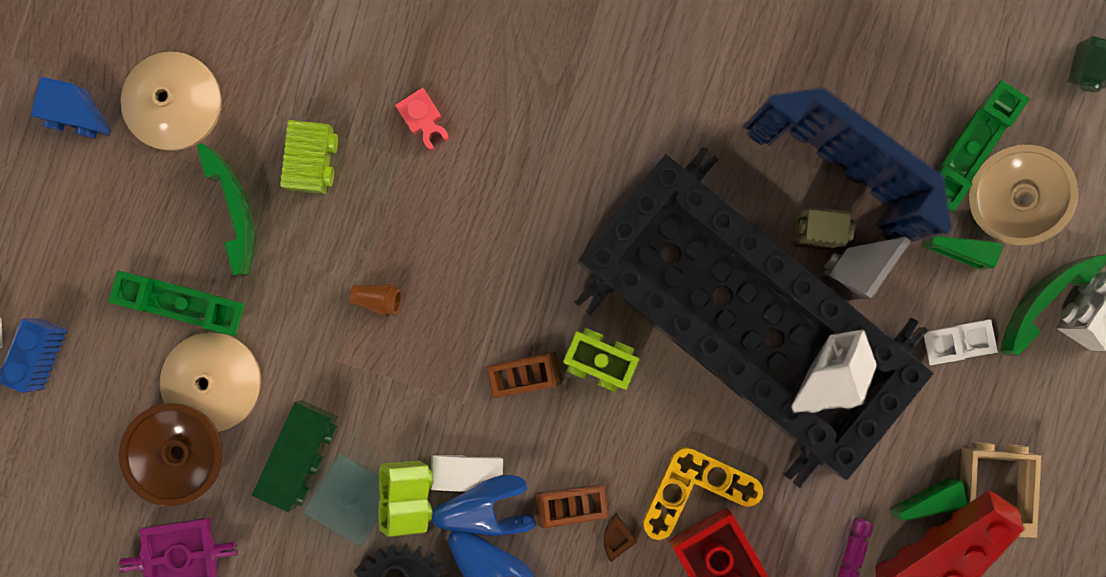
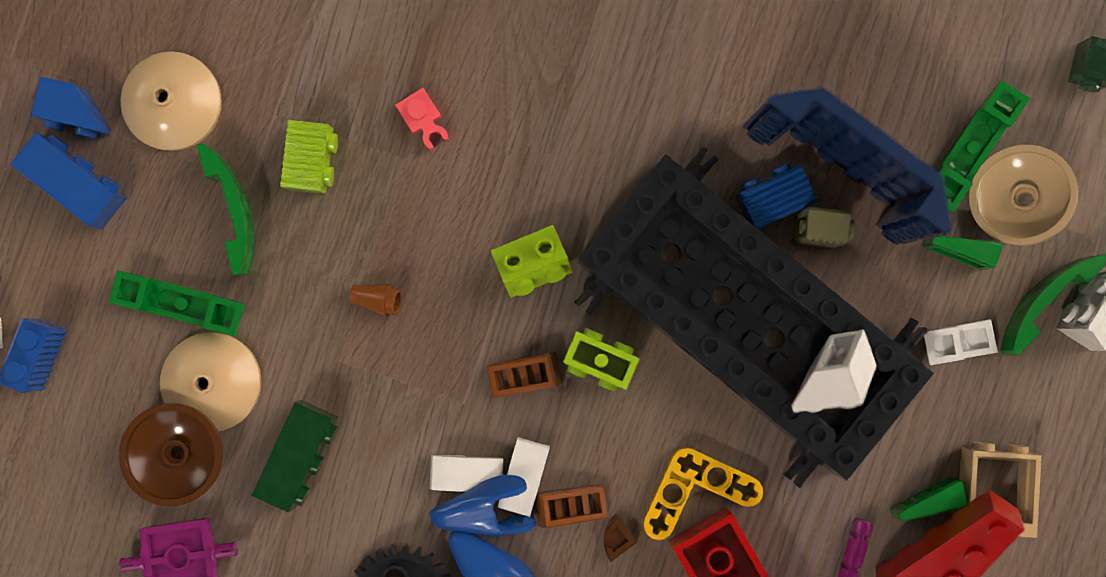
clear light blue plate [303,453,380,547] -> none
lime brick [378,460,433,537] -> none
light grey slope [821,237,911,300] -> none
none -> blue brick [11,132,127,229]
none -> lime brick [491,225,573,298]
none -> white slope [498,437,550,517]
none -> blue brick [735,163,818,229]

